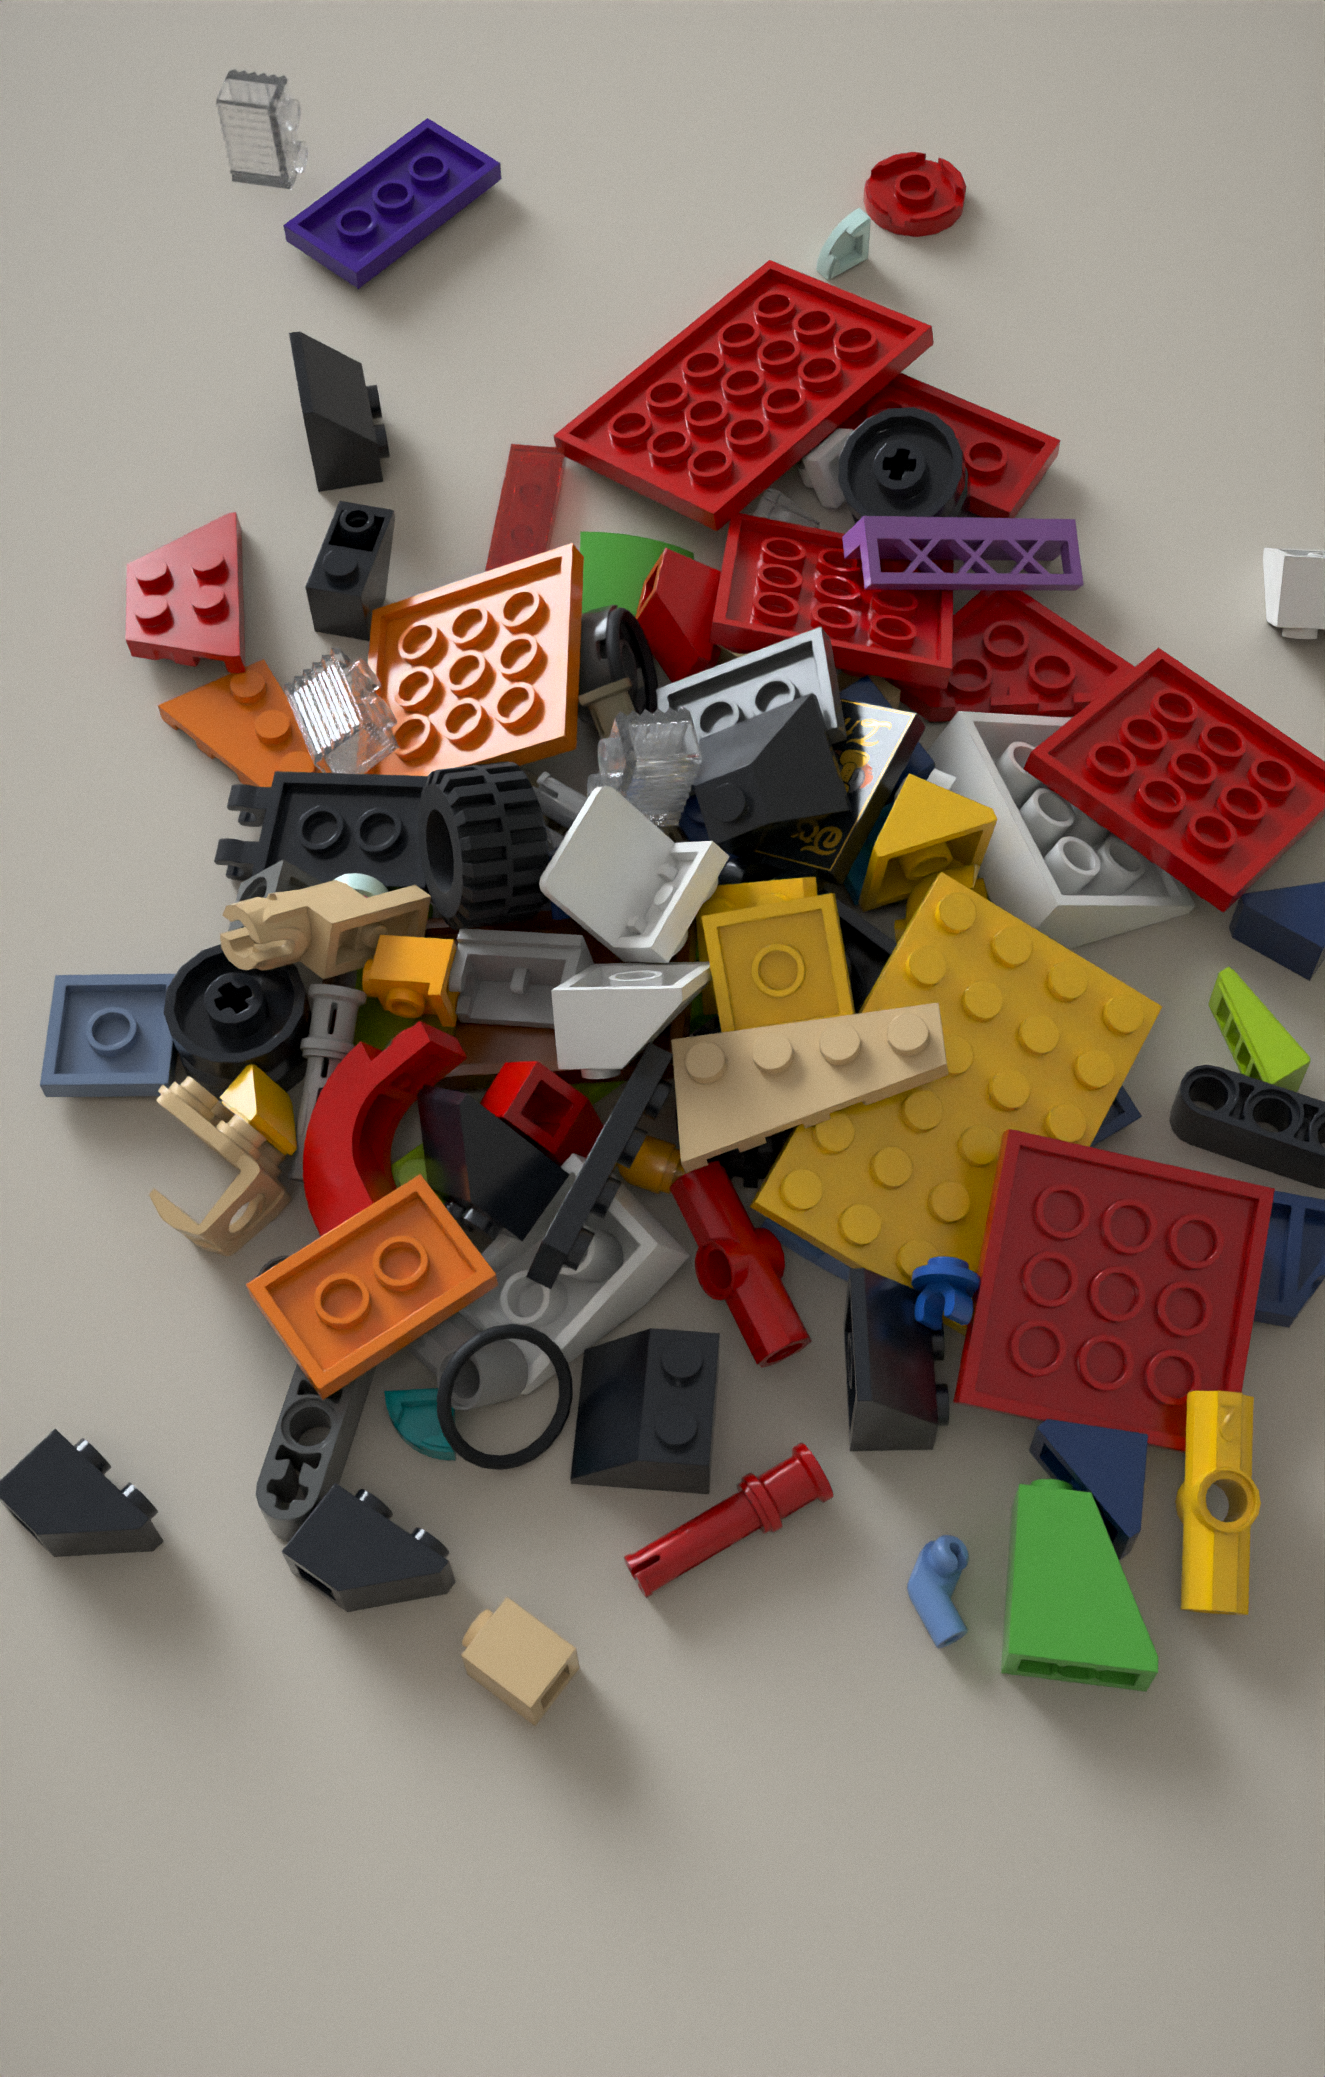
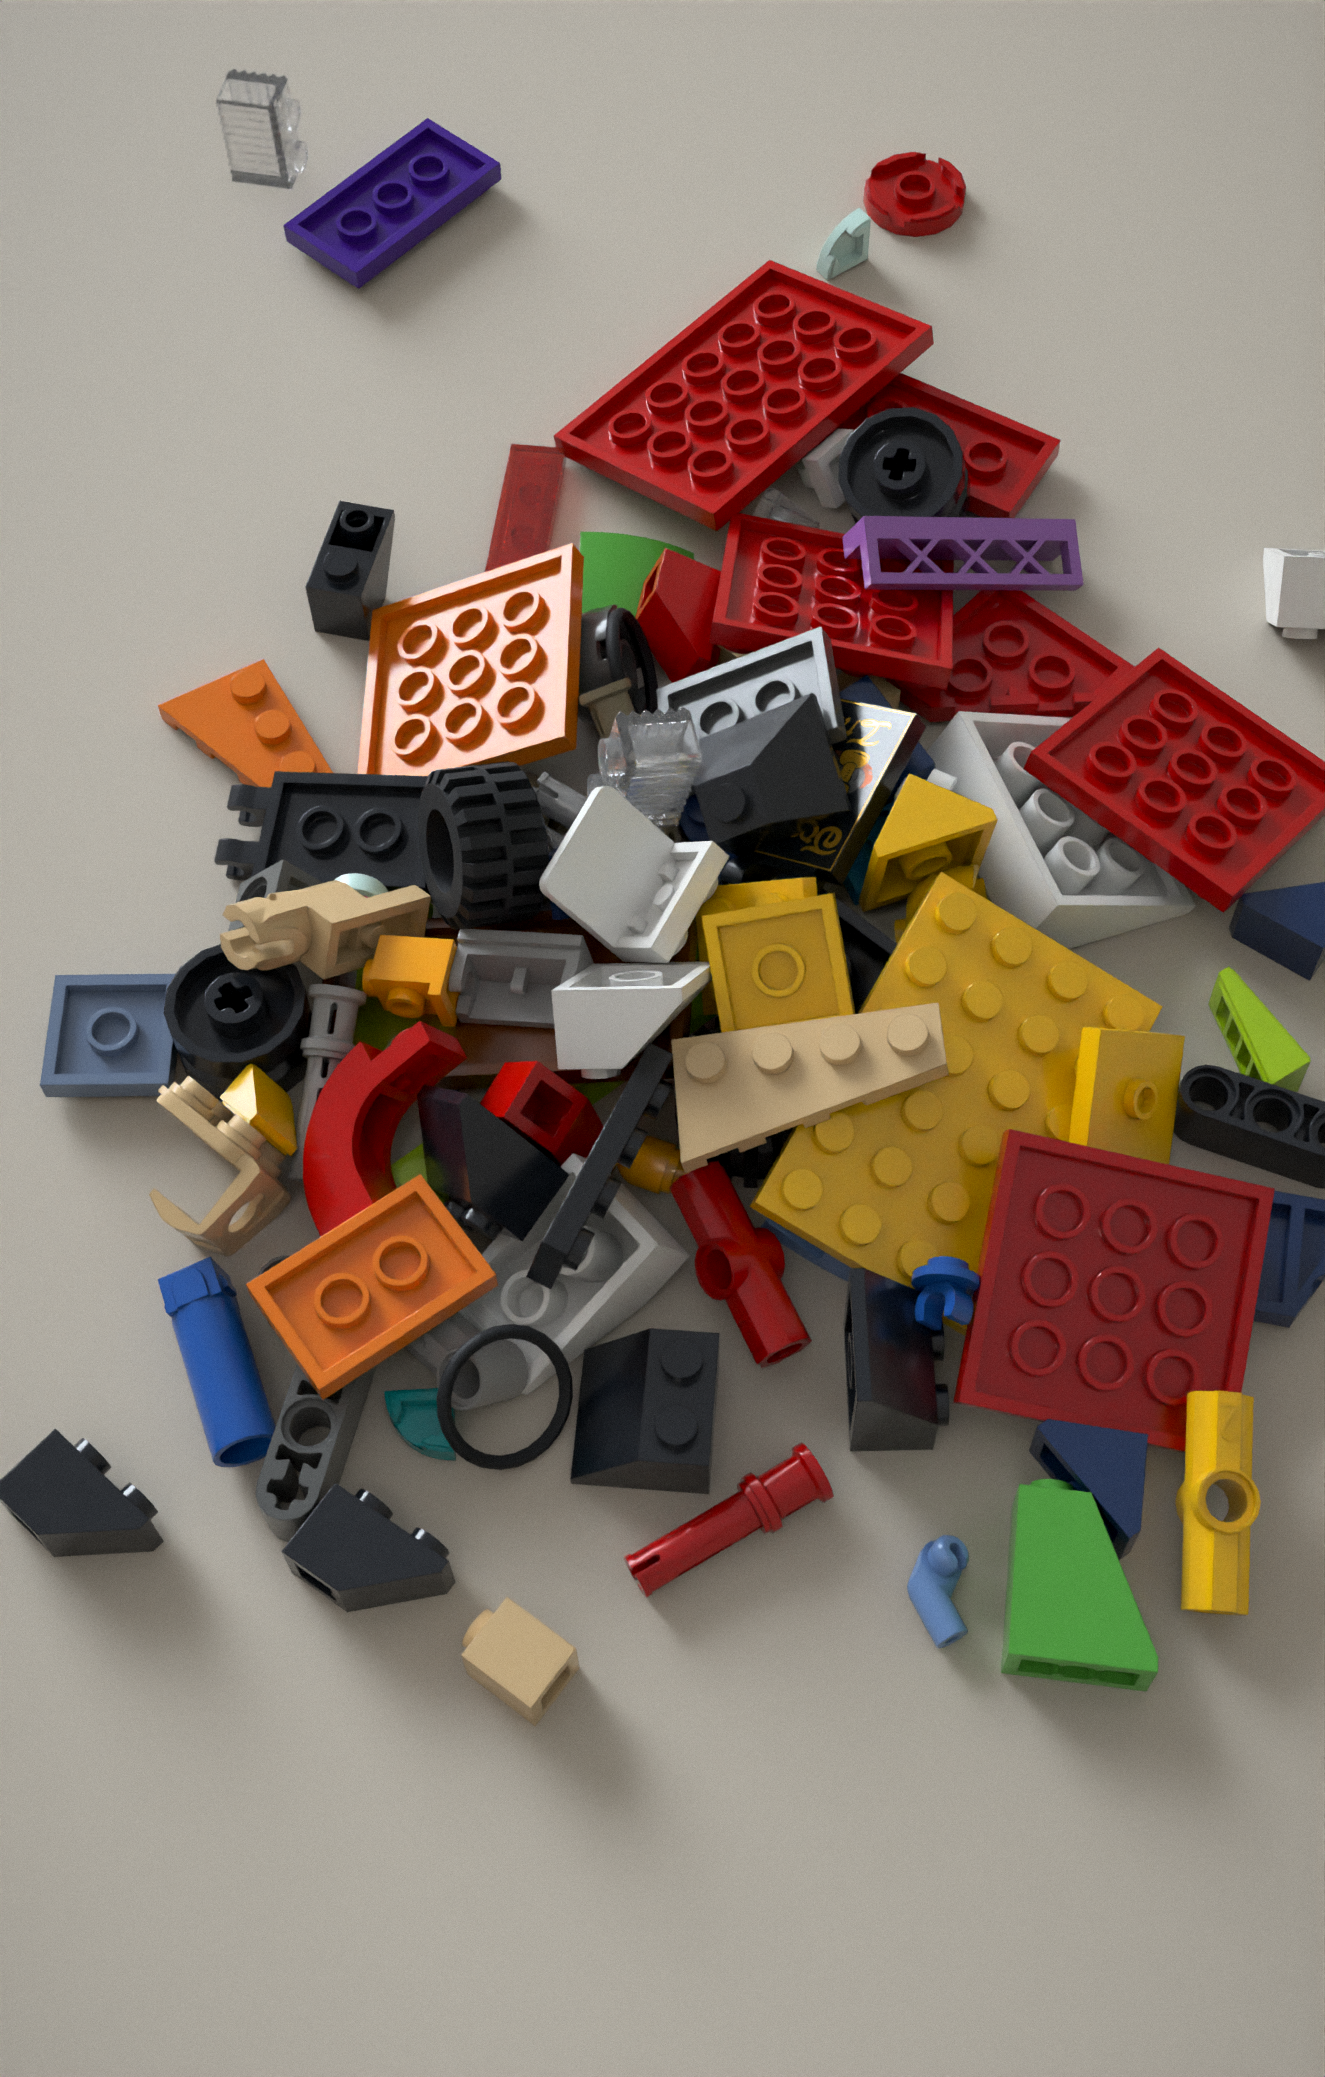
wing [125,512,246,674] -> none
clear brick [284,648,400,774] -> none
black slope [289,331,390,492] -> none
none -> blue piece [157,1257,276,1467]
none -> yellow plate [1068,1027,1185,1165]

